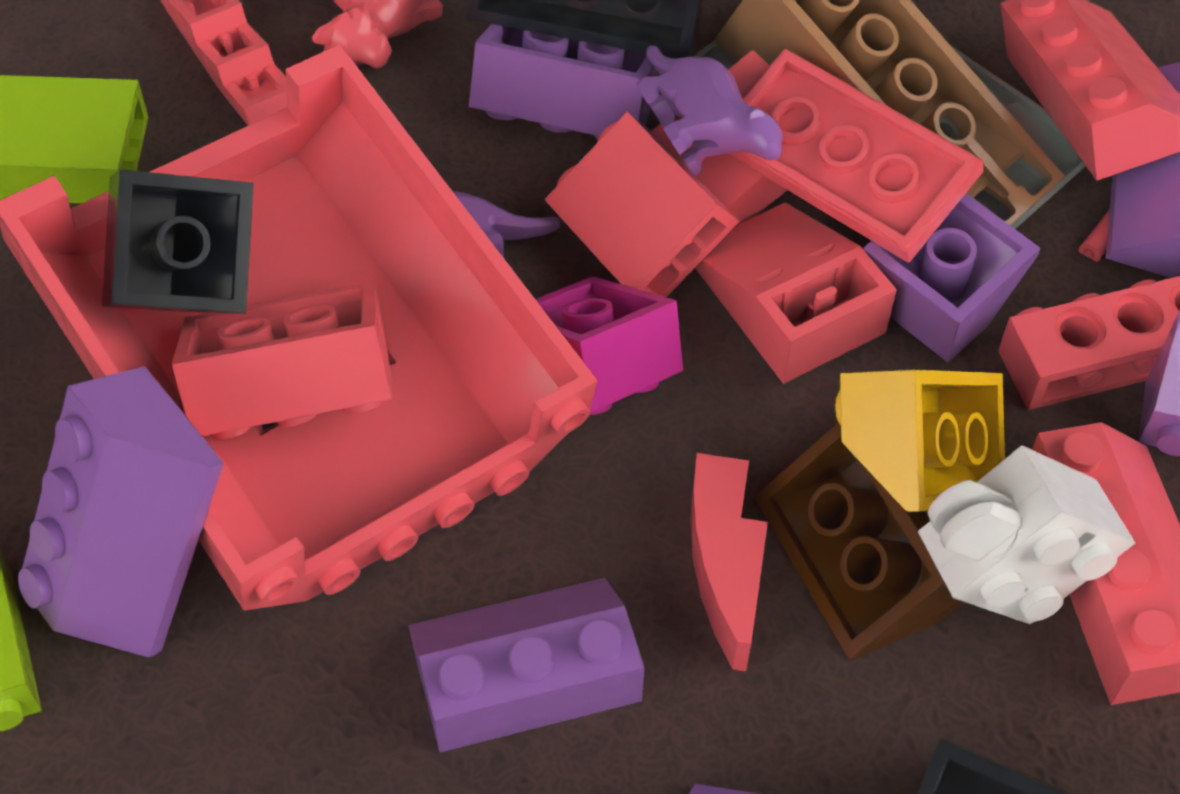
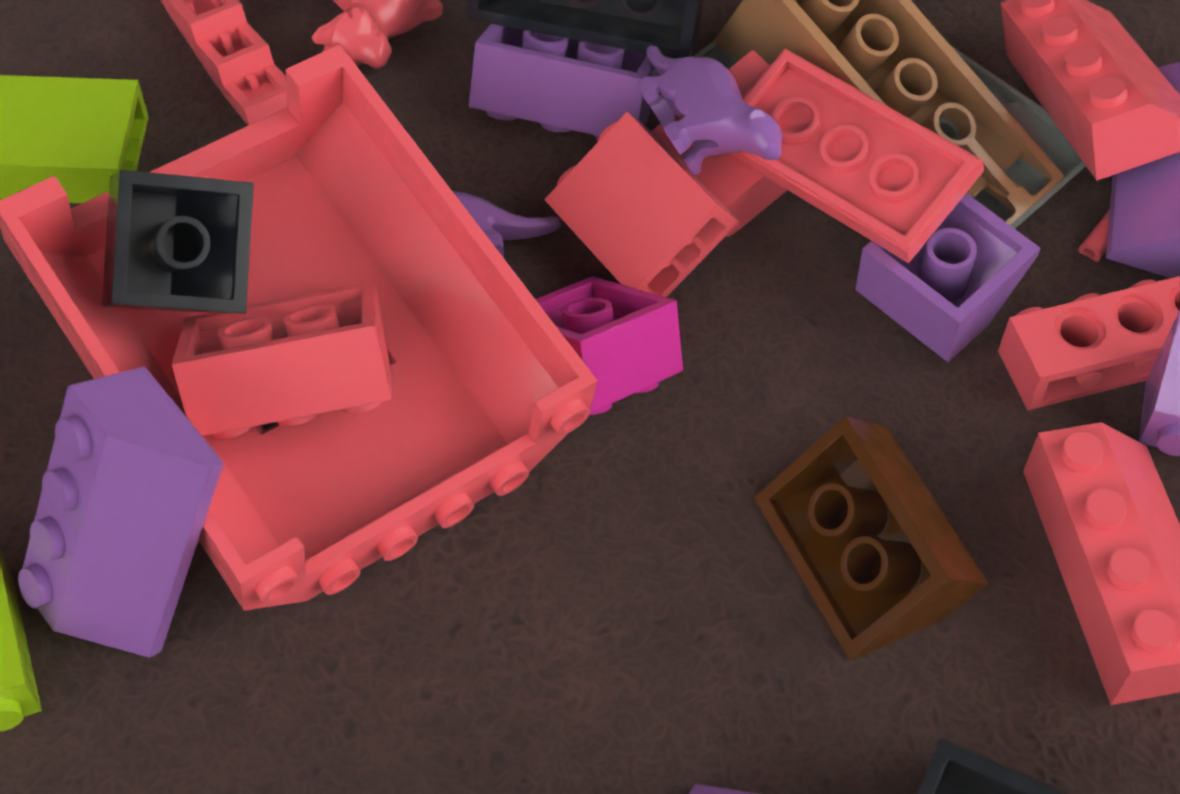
medium lavender slope [408,577,645,753] -> none
coral slope [690,453,768,671] -> none
coral slope [695,203,897,384] -> none
yellow slope [835,370,1005,511] -> none
white brick [918,445,1136,624] -> none

